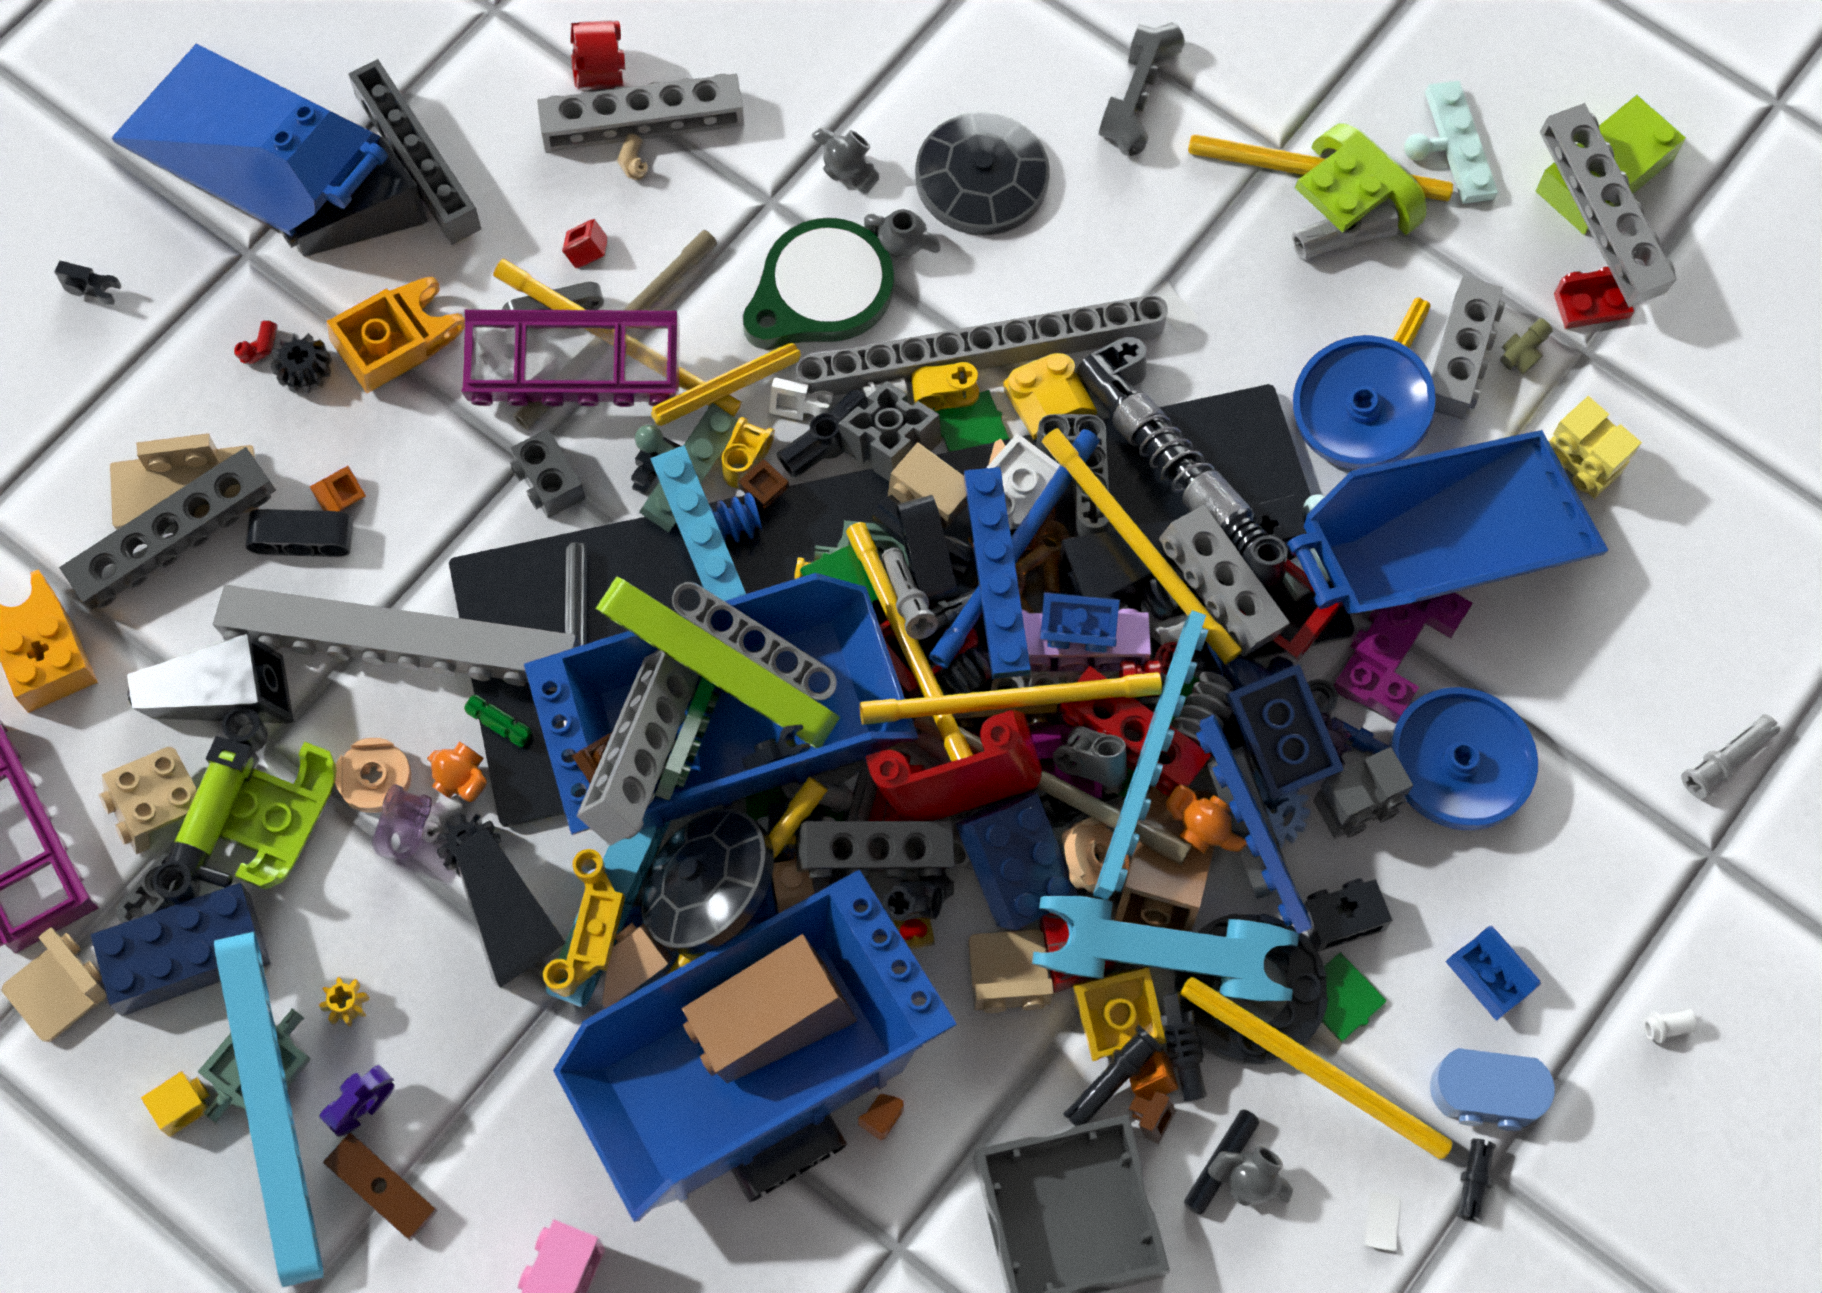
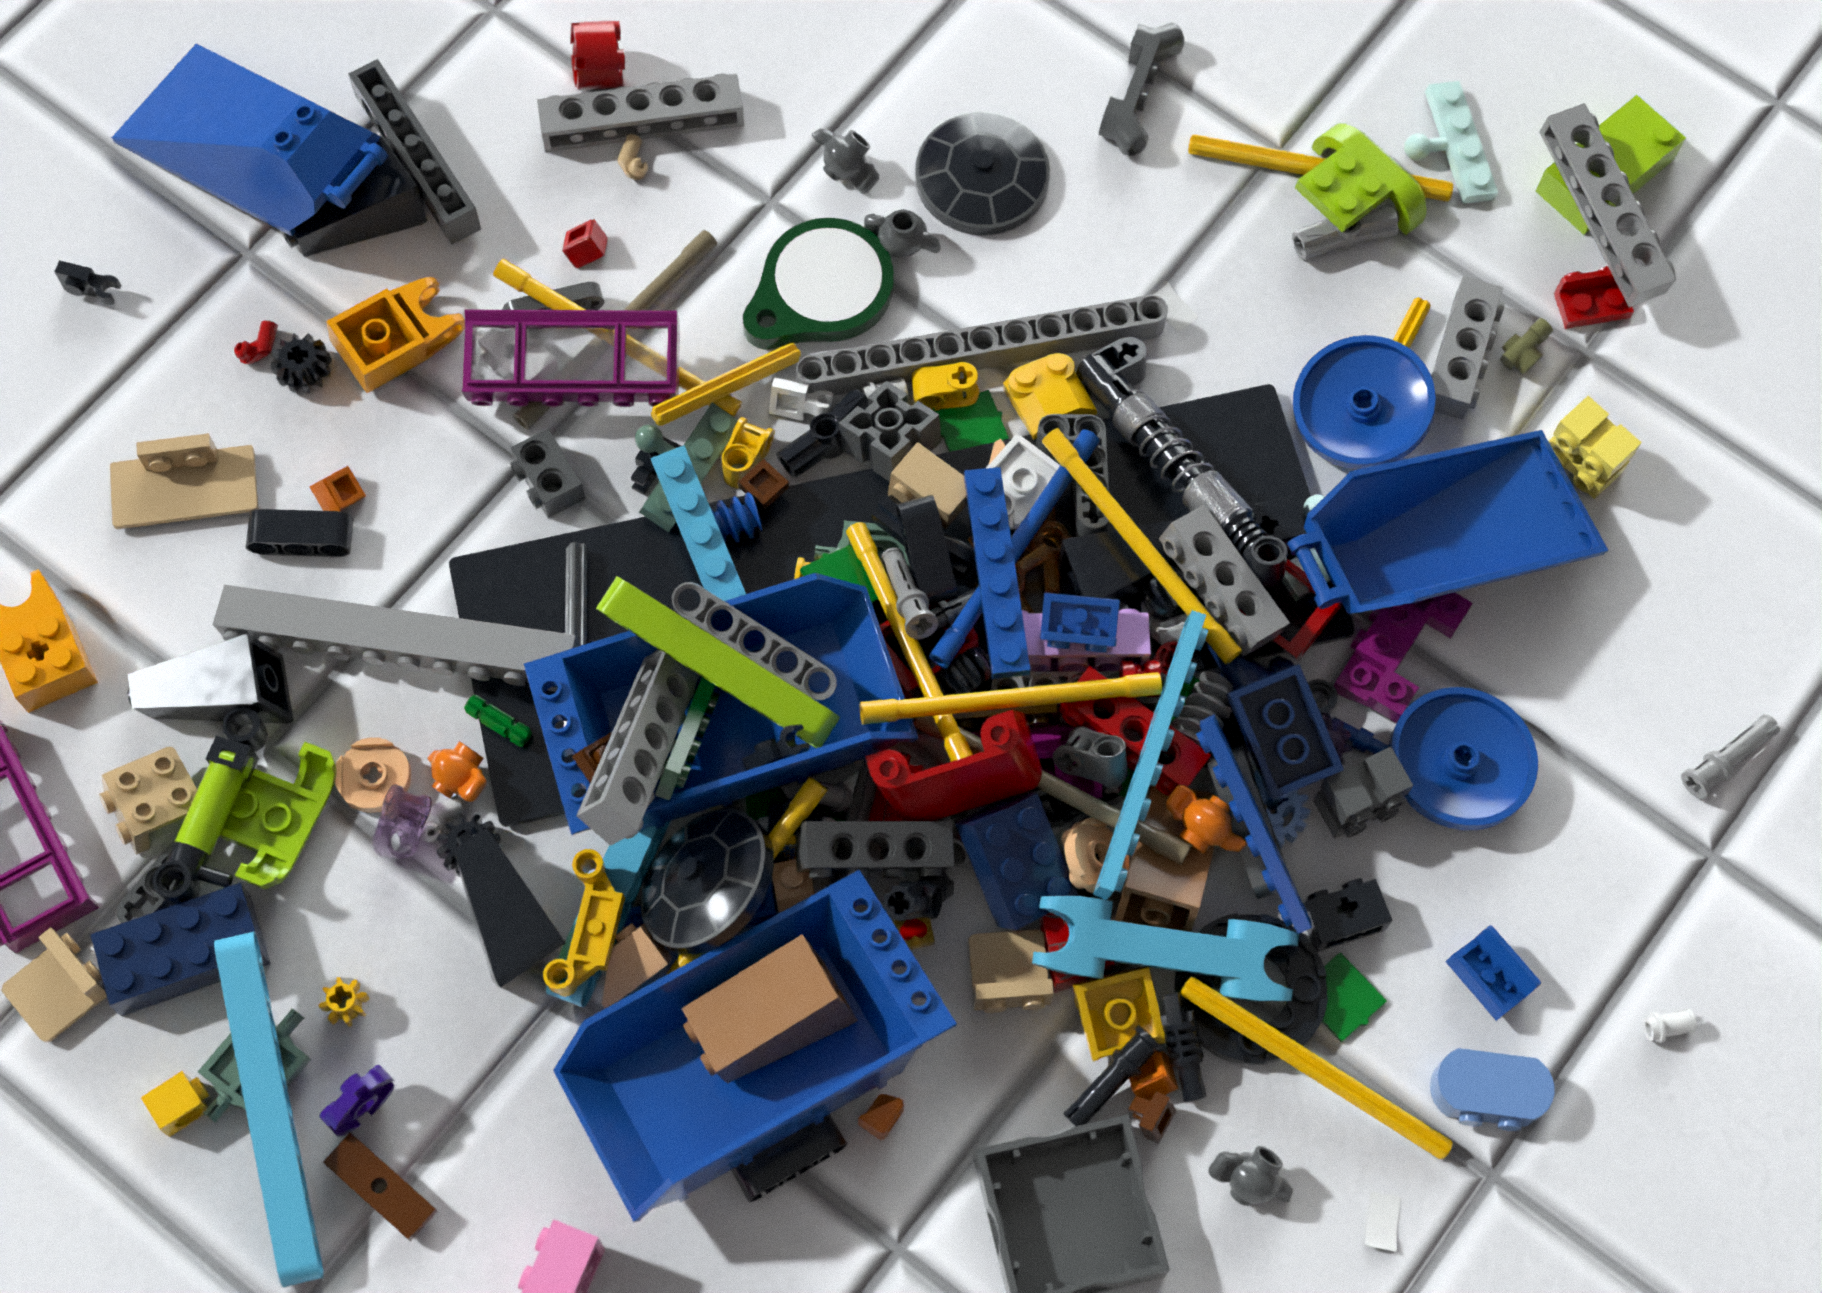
dark grey brick [59,447,276,610] -> none
black axle [1184,1109,1259,1215] -> none
black pin [1456,1138,1496,1222] -> none

